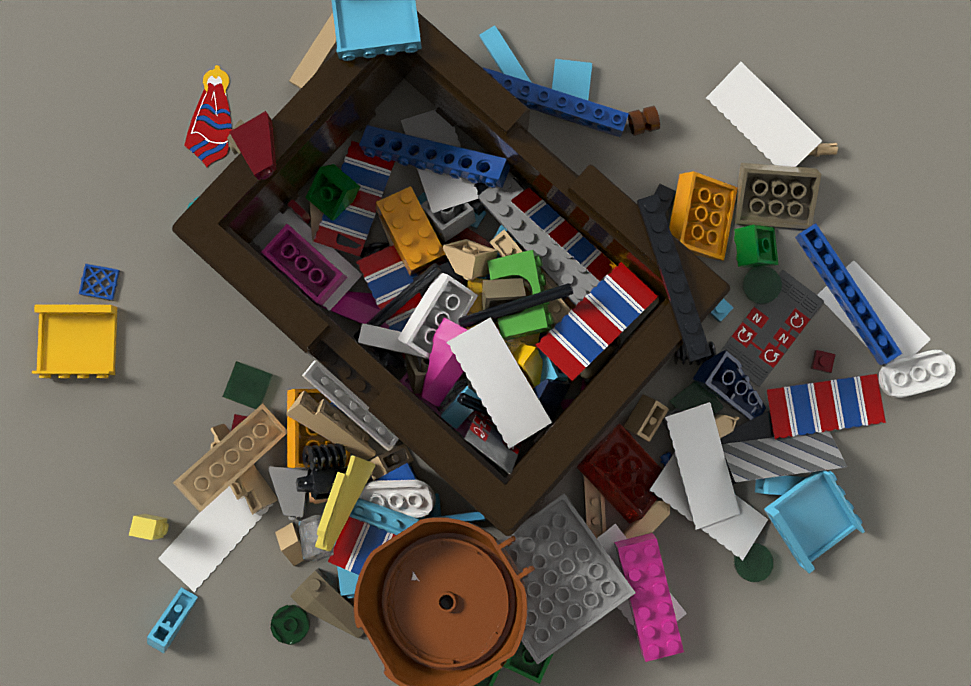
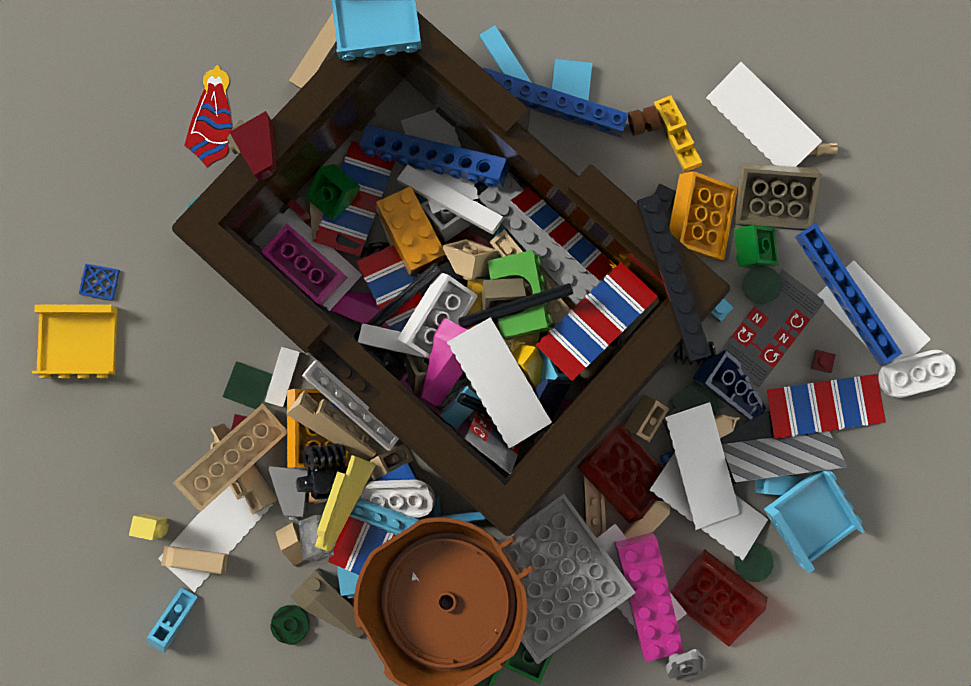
none -> tan piece [161,546,228,574]
none -> white tile [265,347,301,407]
none -> white tile [397,165,504,234]
none -> yellow slope [654,95,702,173]
none -> light grey plate [666,649,707,681]
none -> clear red slope [670,549,768,647]

